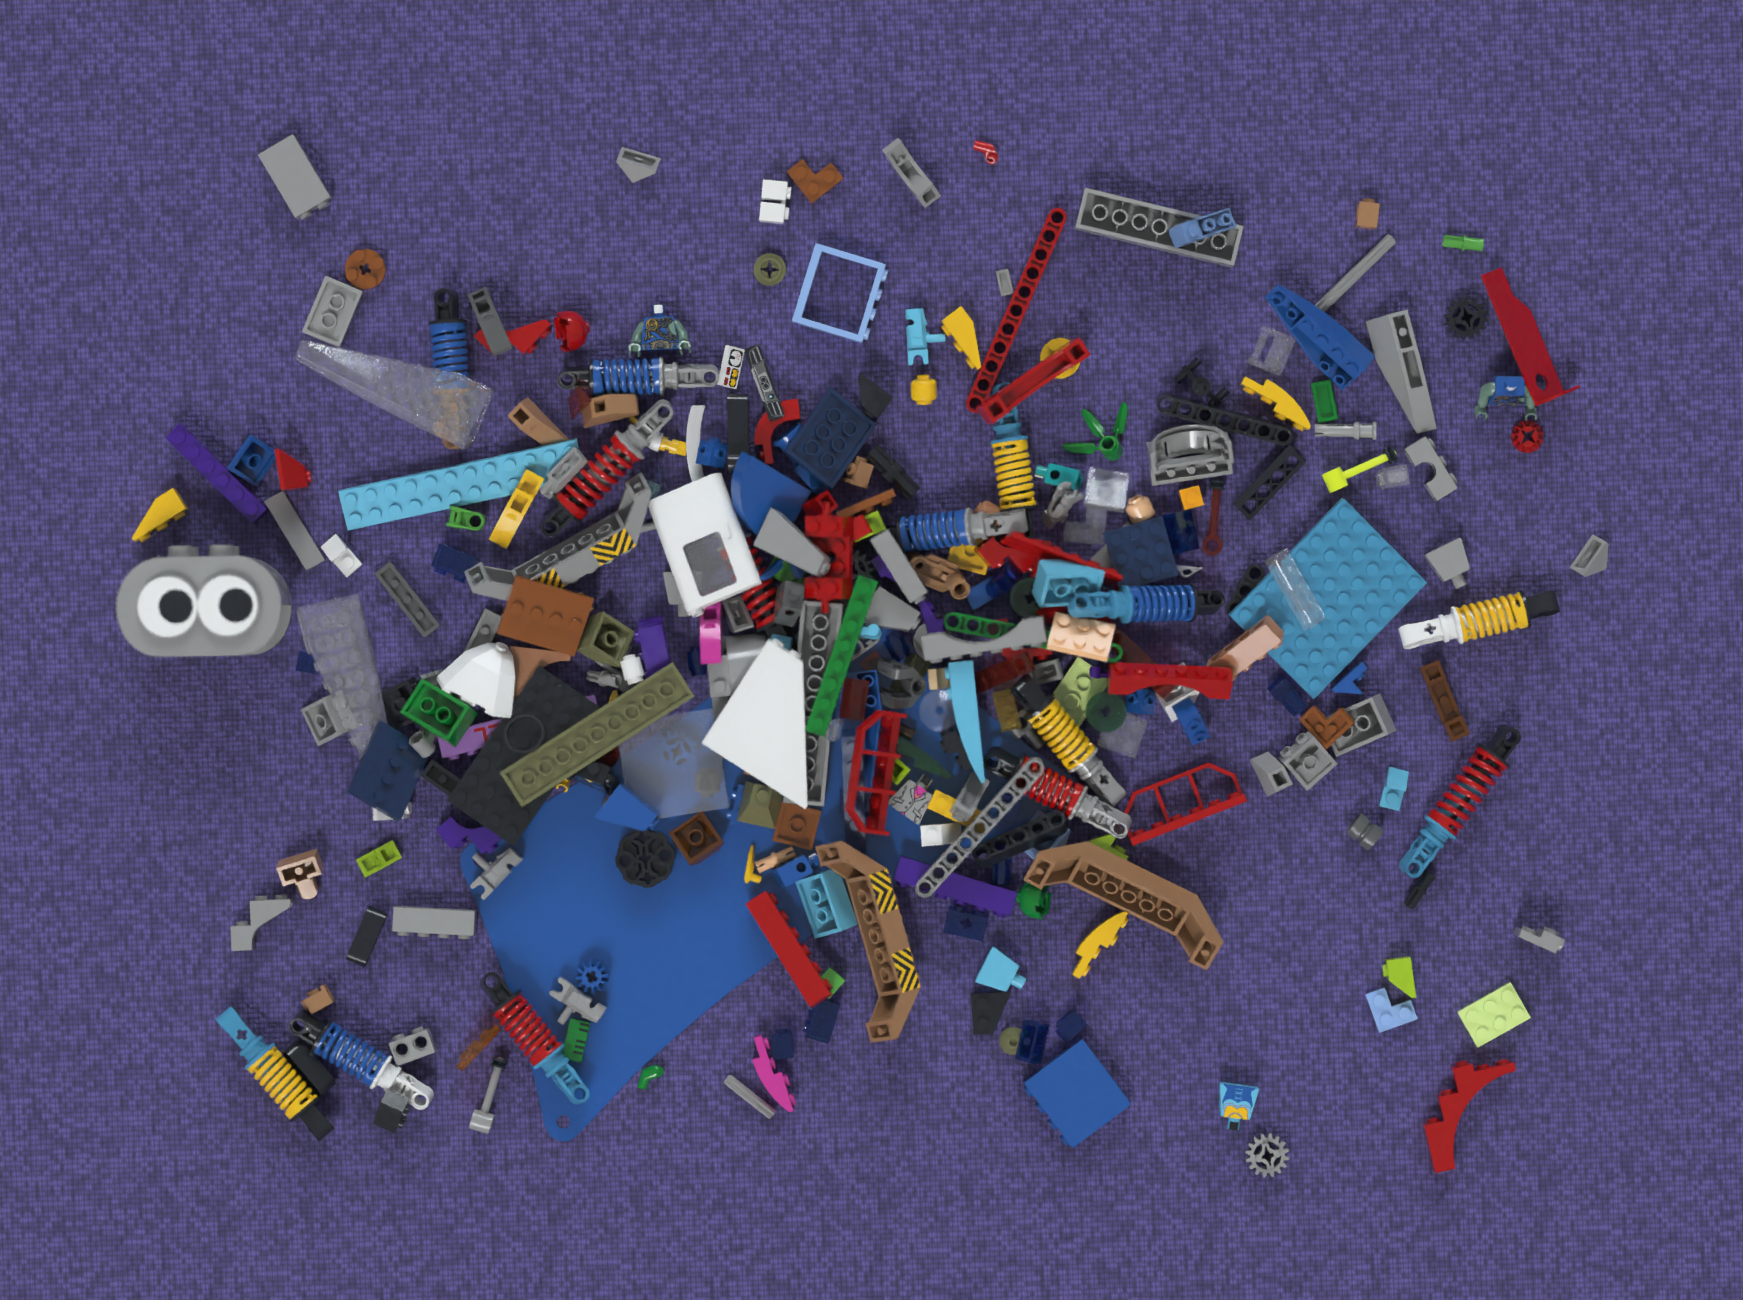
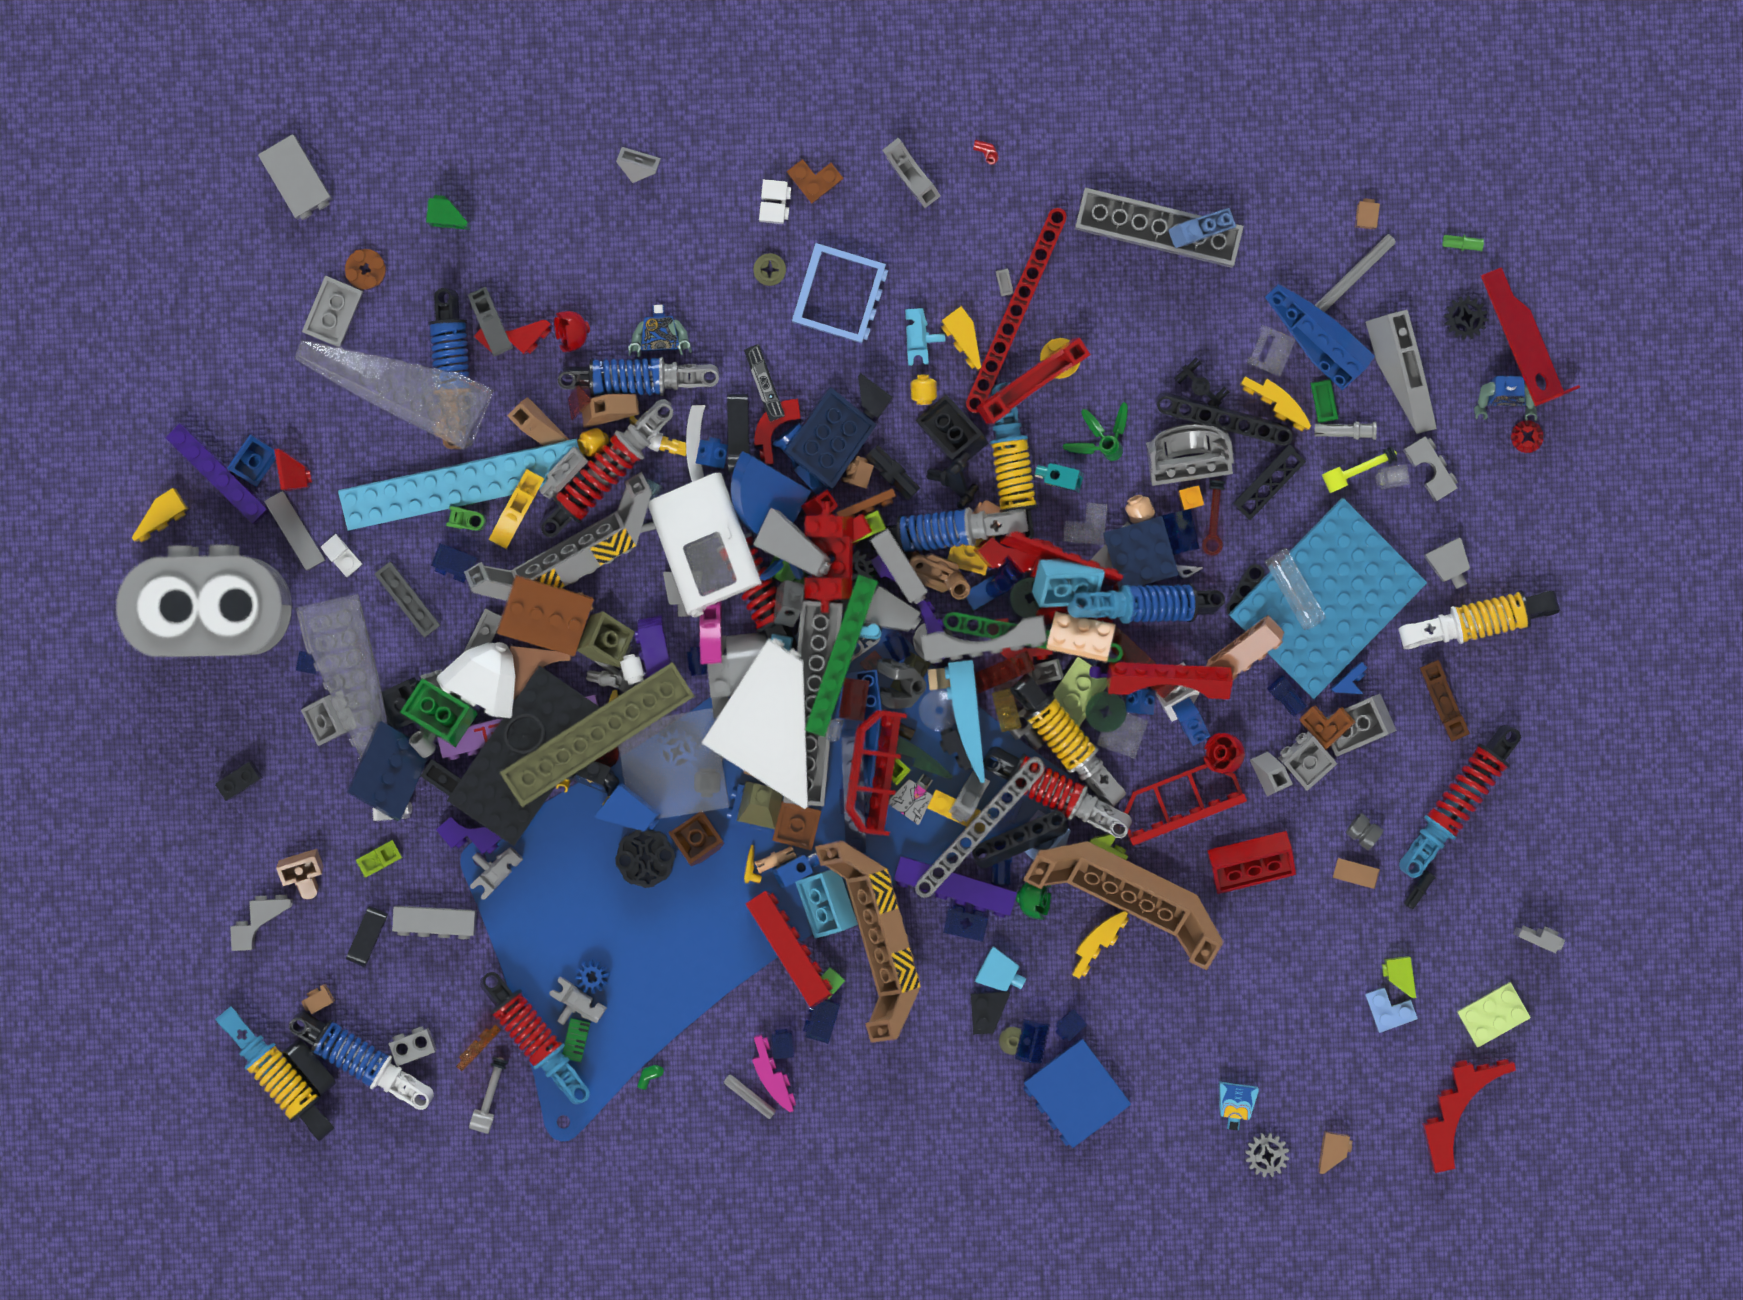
black brick [373,1089,410,1133] -> none
tile [717,345,745,389] -> none
light grey slope [722,596,754,633] -> none
white slope [920,822,962,846] -> none
light grey piece [1041,482,1083,529] -> none
clear plate [1083,467,1130,513] -> none
medium azure slope [1379,767,1409,811] -> none
light grey slope [1570,535,1609,577] -> none
none -> black brick [215,761,263,801]
none -> green slope [426,195,471,230]
none -> yellow head [577,428,609,457]
none -> black slope [915,395,989,463]
none -> black axle [926,452,979,509]
none -> red cylinder [1204,733,1245,774]
none -> red slope [1207,831,1296,894]
none -> medium nougat slope [1318,1131,1353,1174]
none -> medium nougat slope [1333,858,1380,889]

